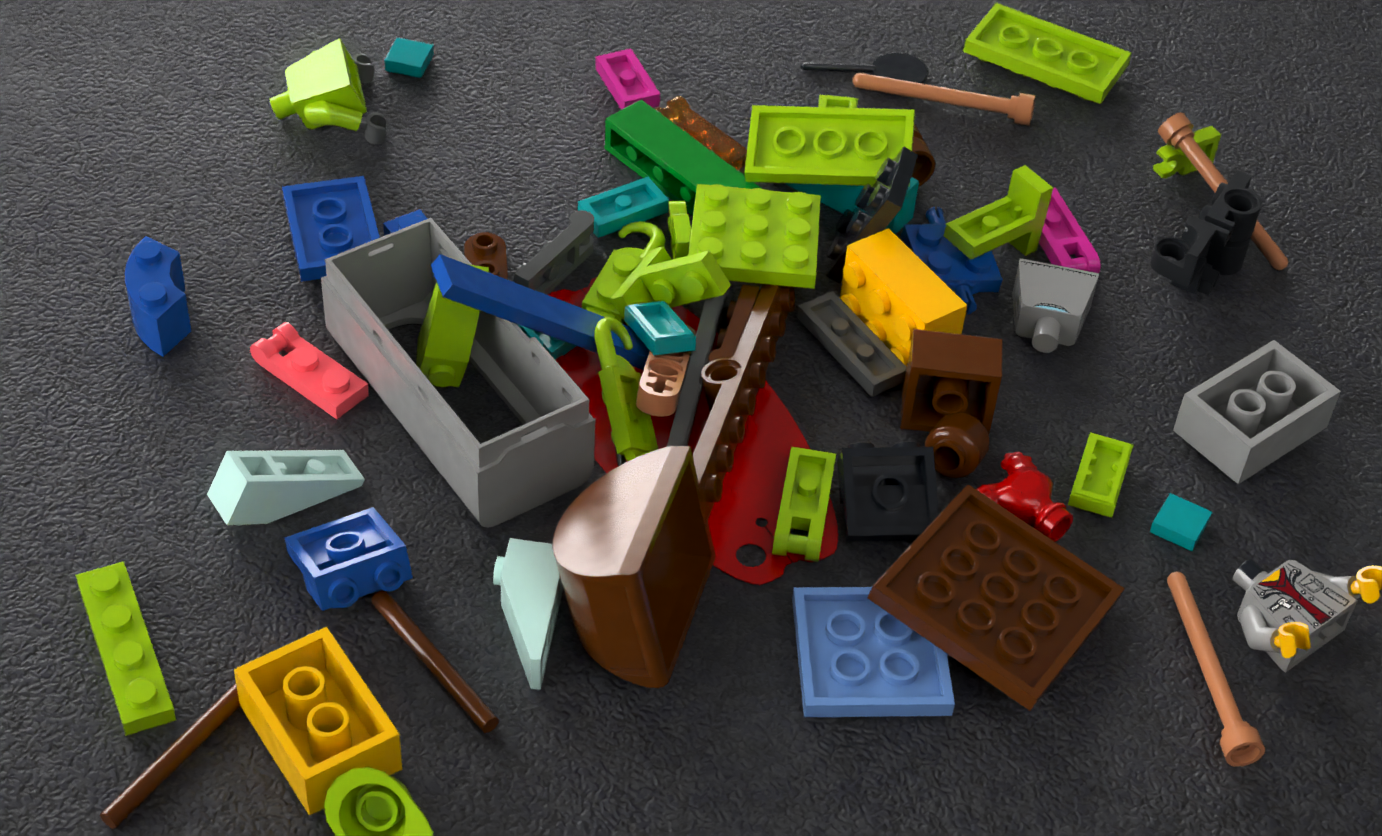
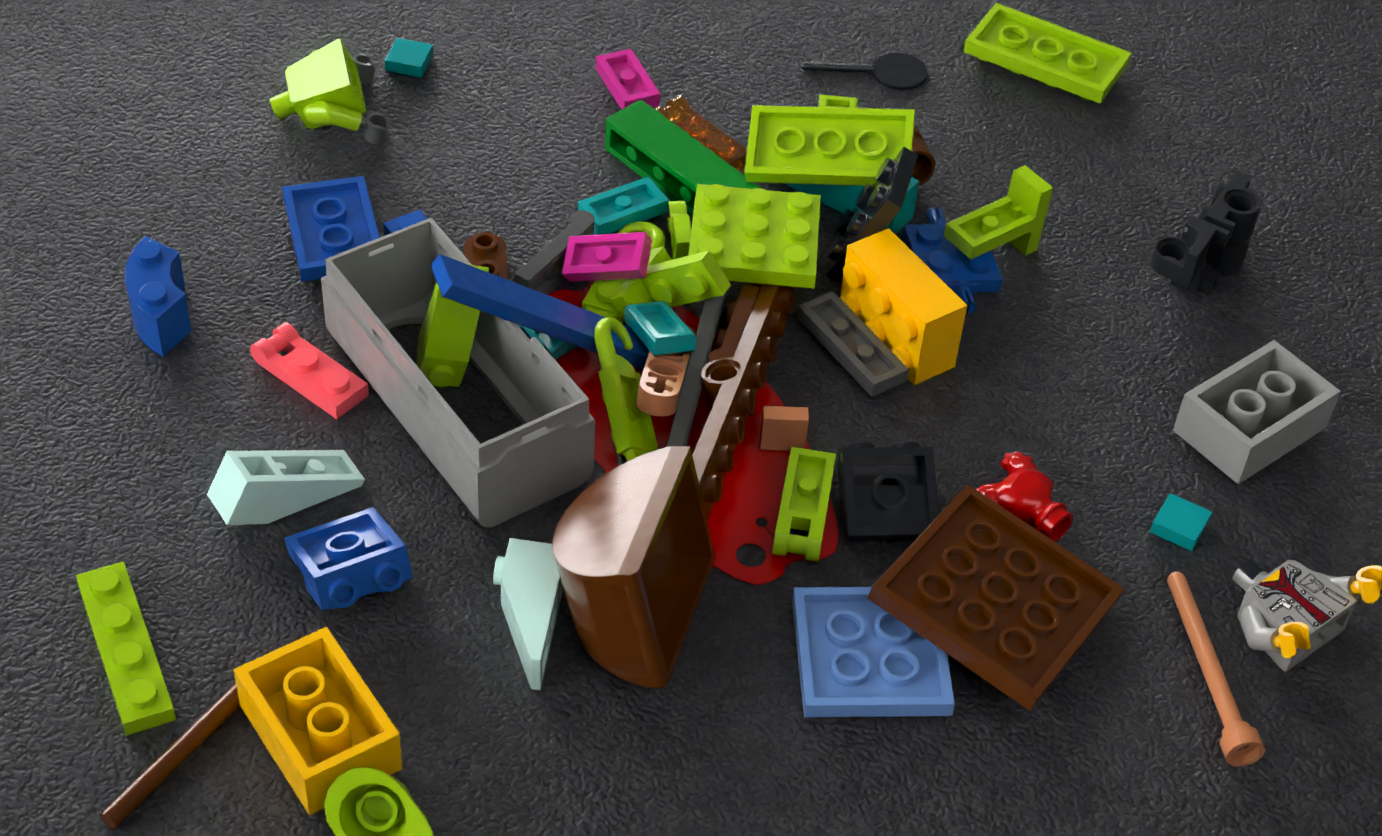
reddish brown bar [371,590,499,733] -> none
nougat piece [853,73,1036,126] -> none
reddish brown brick [900,329,1003,435] -> none
reddish brown head [925,412,990,479] -> none
light grey torso [1012,258,1099,353] -> none
dark pink plate [1039,188,1101,273] -> none
lime plate [1068,432,1133,518] -> none
lime plate [1153,126,1221,178] -> none
nougat piece [1158,112,1288,270] -> none
none -> dark pink plate [562,232,652,282]
none -> nougat tile [760,406,809,451]

